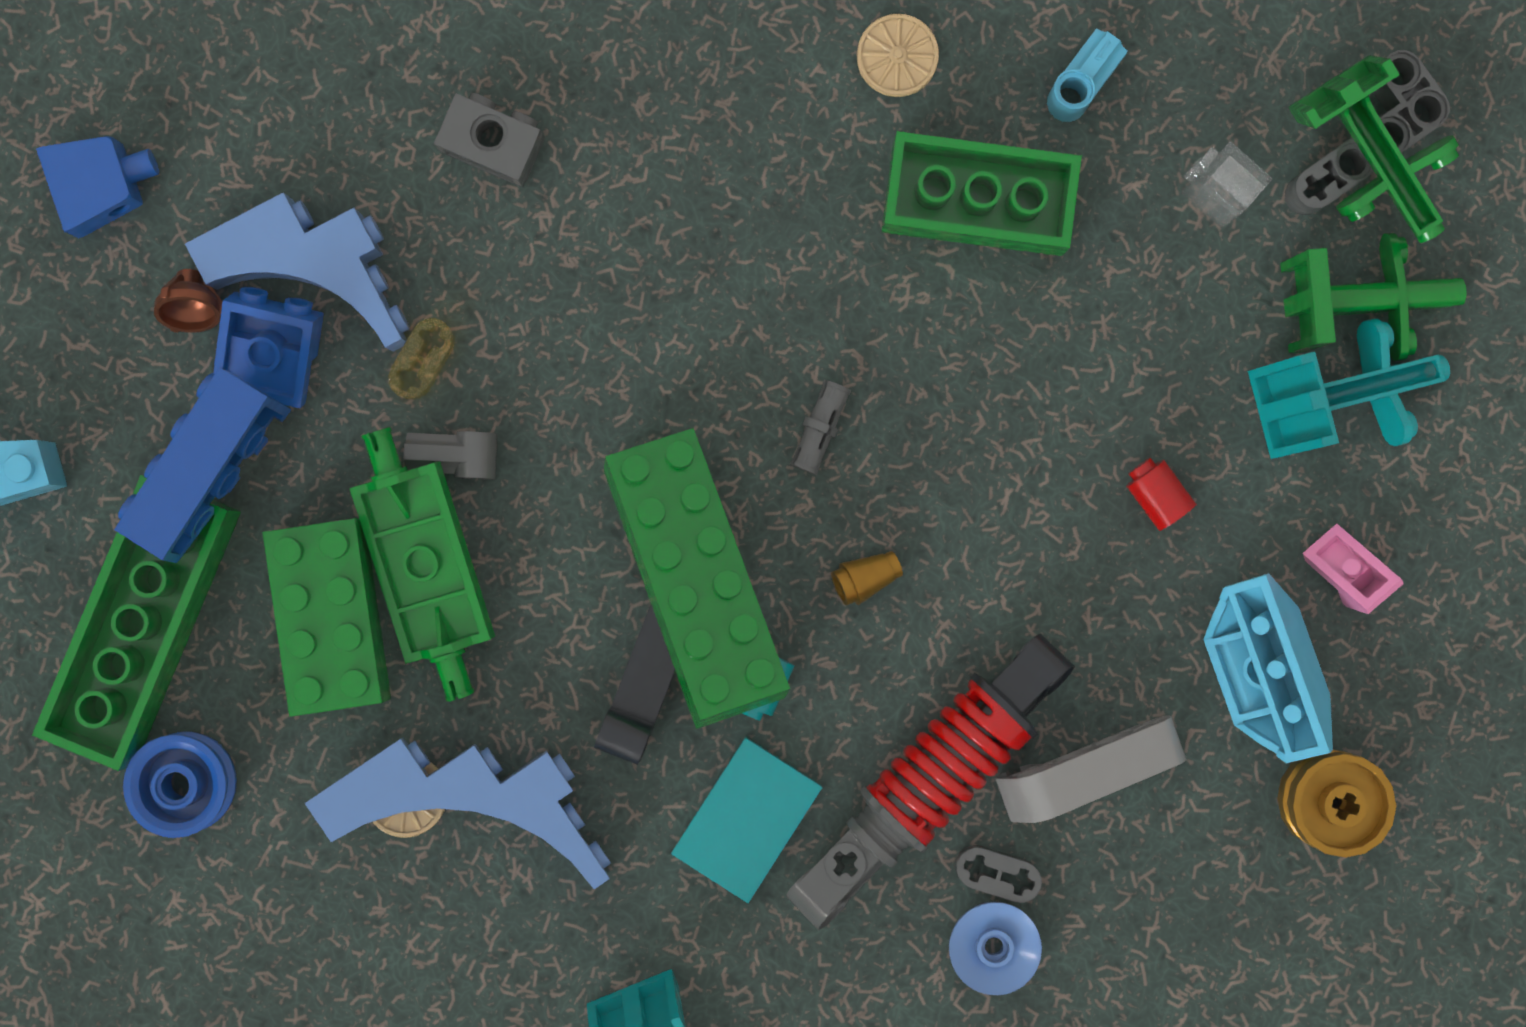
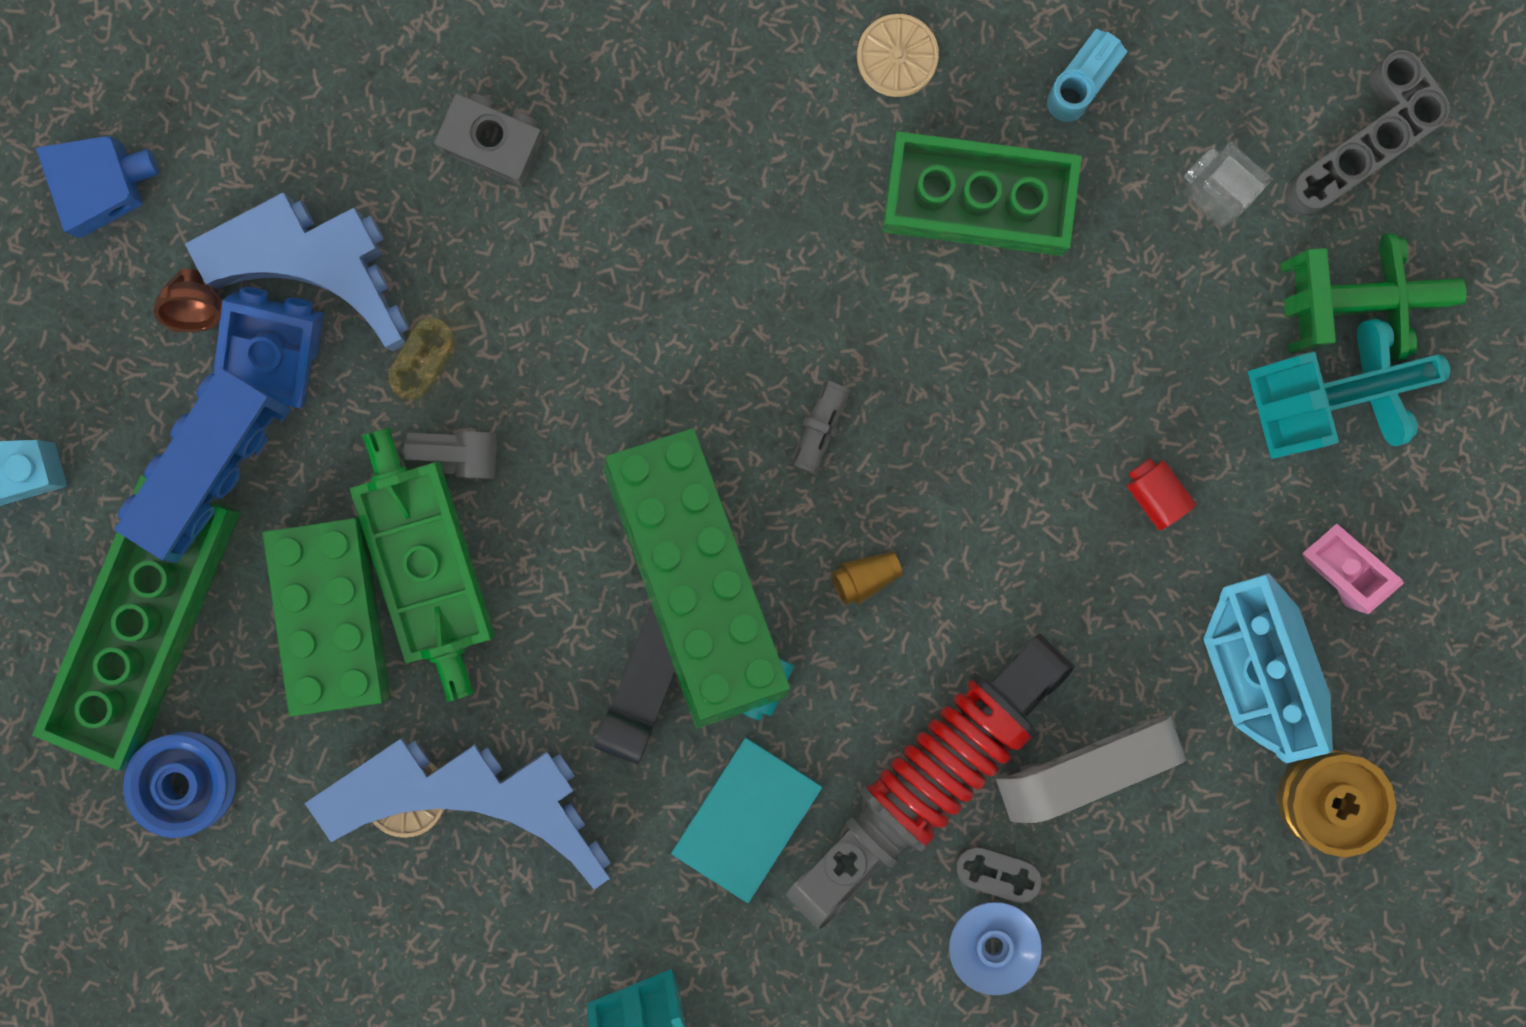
green piece [1288,55,1459,243] -> none

